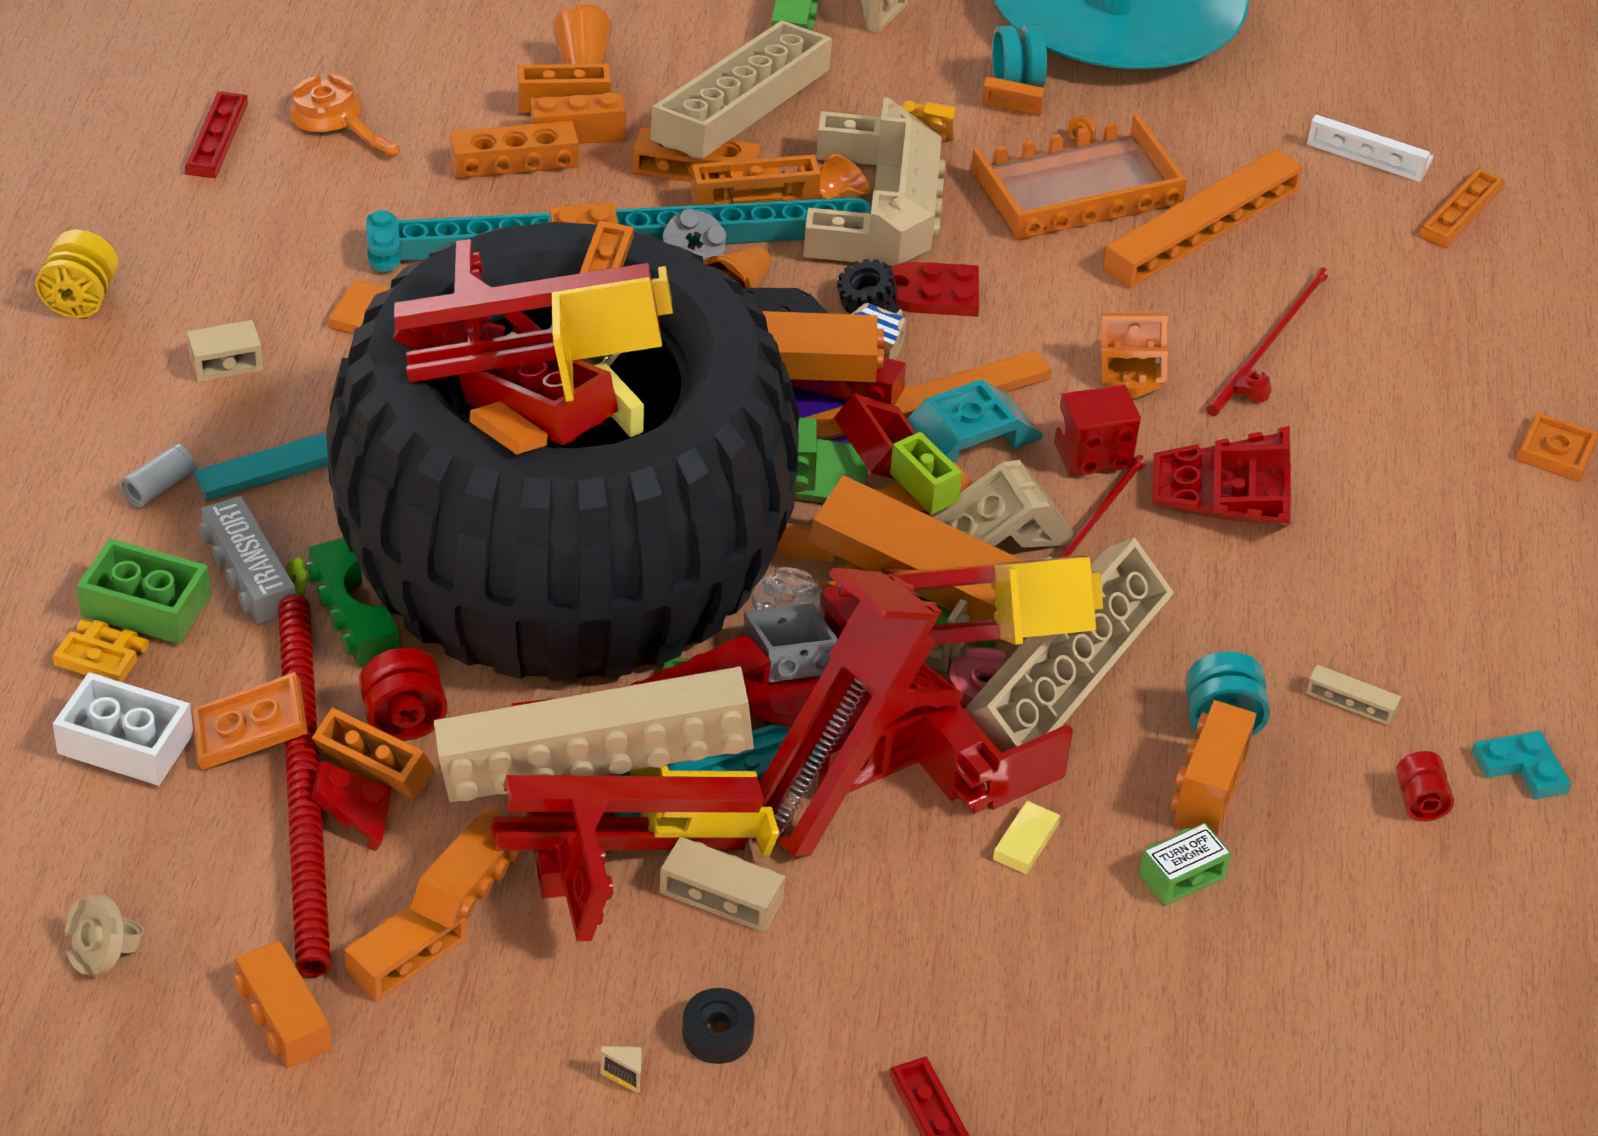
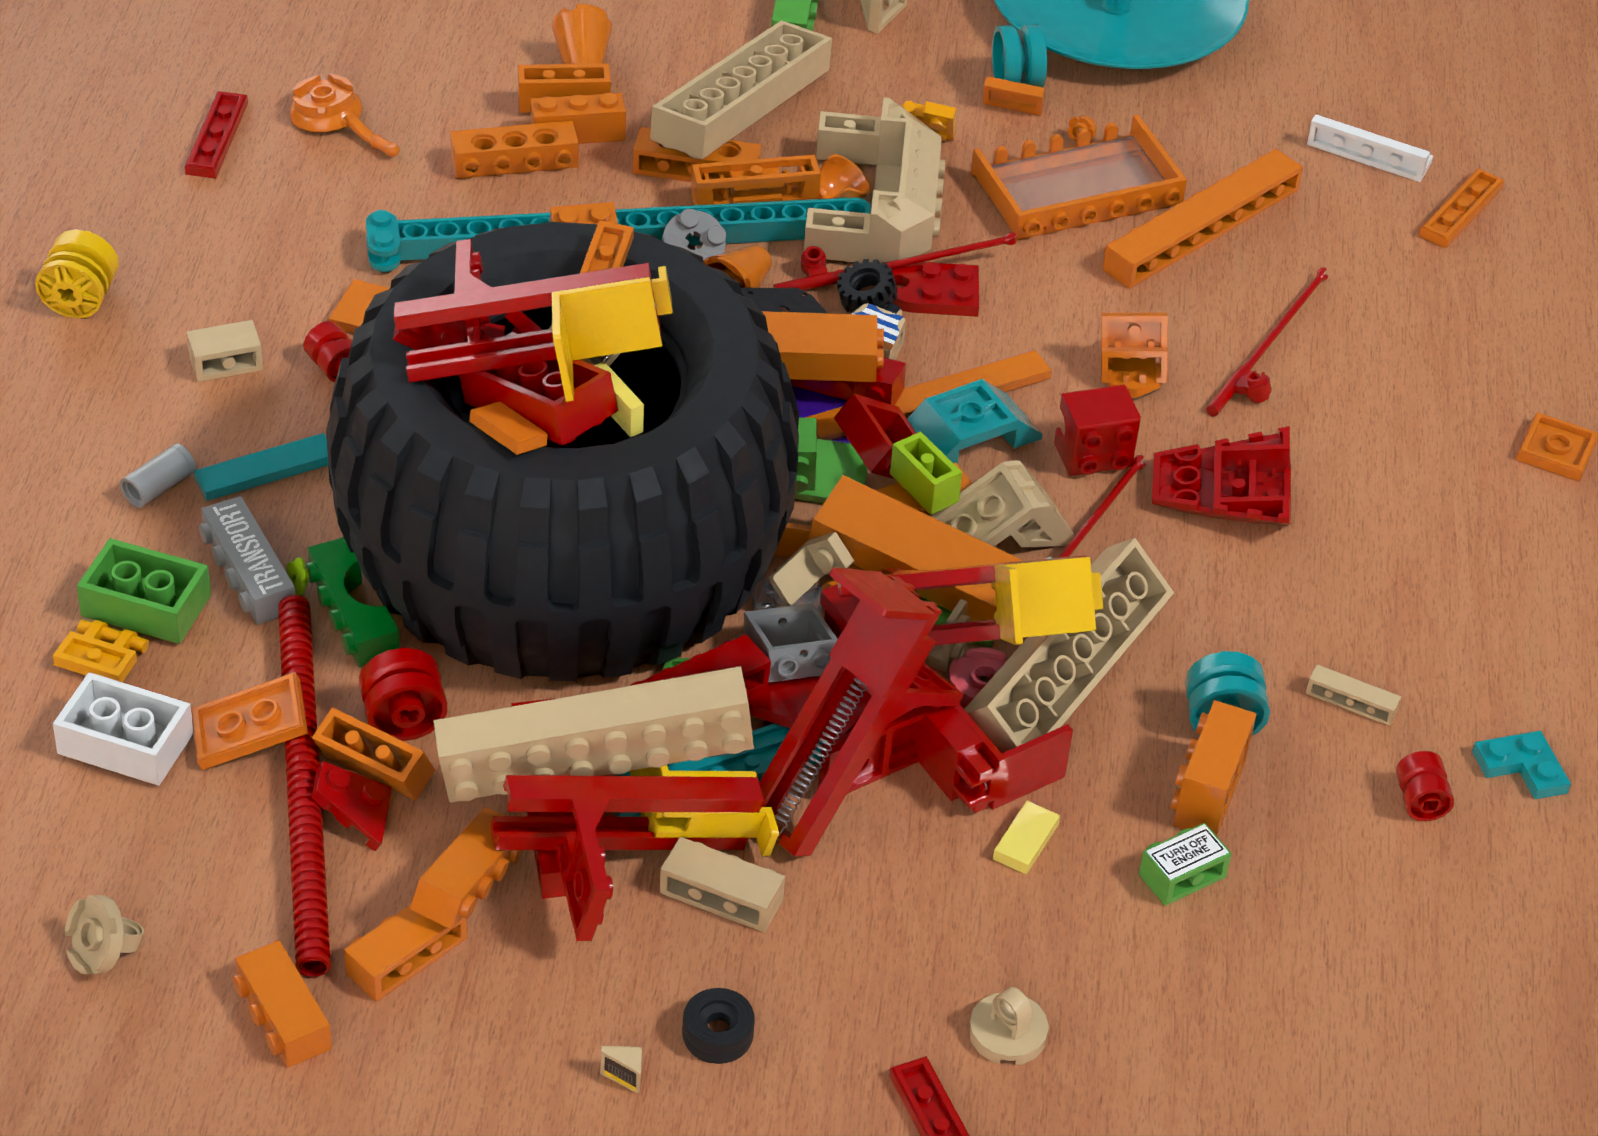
none -> red wheel [303,321,352,382]
none -> tan bracket [769,532,854,606]
none -> red piece [773,232,1017,291]
none -> tan tile [969,987,1049,1065]

